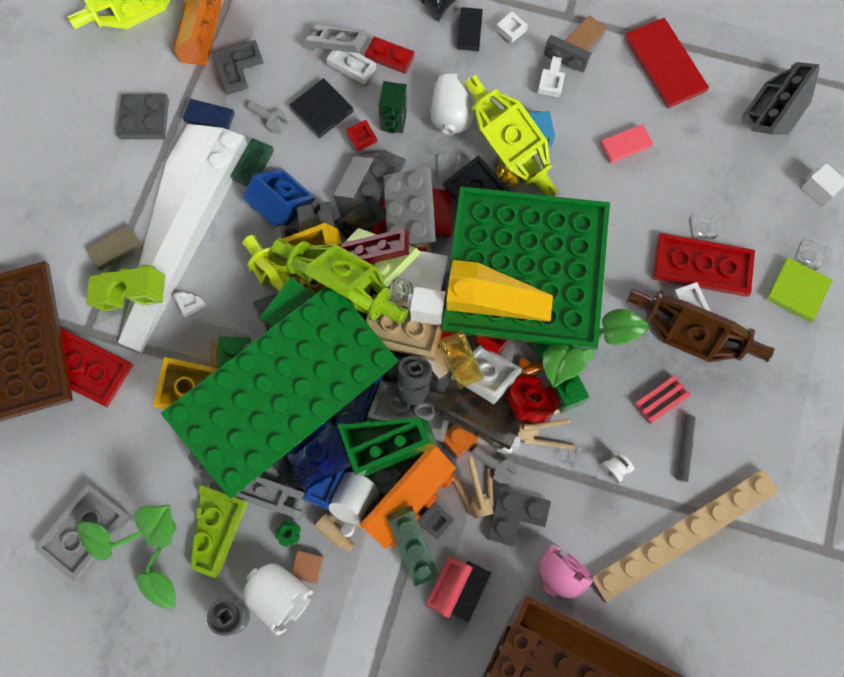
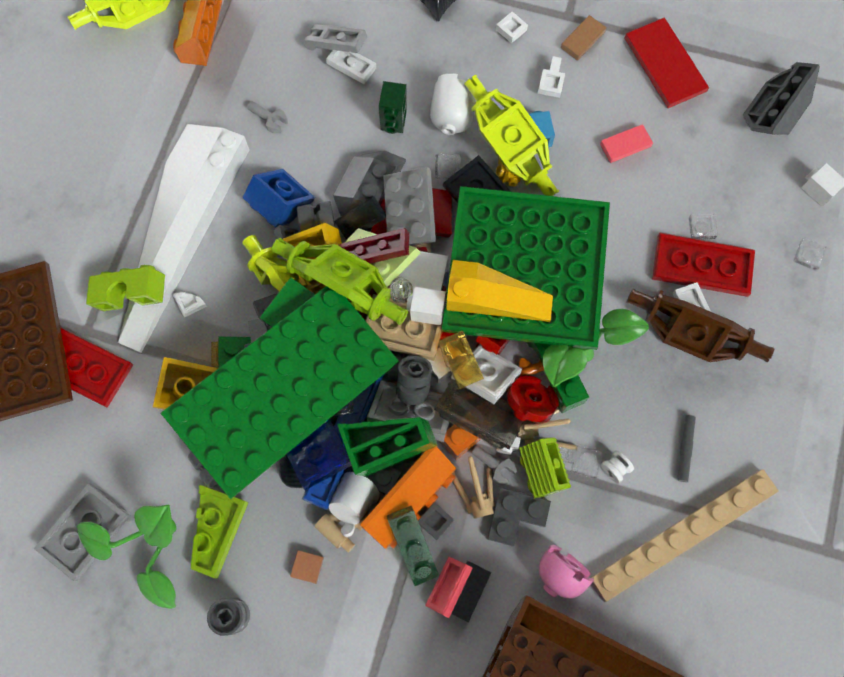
dark tan tile [86,225,142,271] -> none
dark grey plate [117,94,169,140] -> none
dark blue tile [183,98,235,130] -> none
dark grey plate [213,40,264,95] -> none
clear green plate [230,138,274,187] -> none
light grey plate [235,477,307,520] -> none
white cylinder [243,563,313,636] -> none
green plate [275,520,301,547] -> none
black tile [289,78,354,139] -> none
red plate [346,120,377,152] -> none
red plate [365,36,415,74] -> none
black tile [457,7,483,51] -> none
dark grey plate [544,35,591,73] -> none
coral tile [634,375,691,424] -> none
lime tile [766,257,833,322] -> none
none -> lime brick [519,437,571,498]

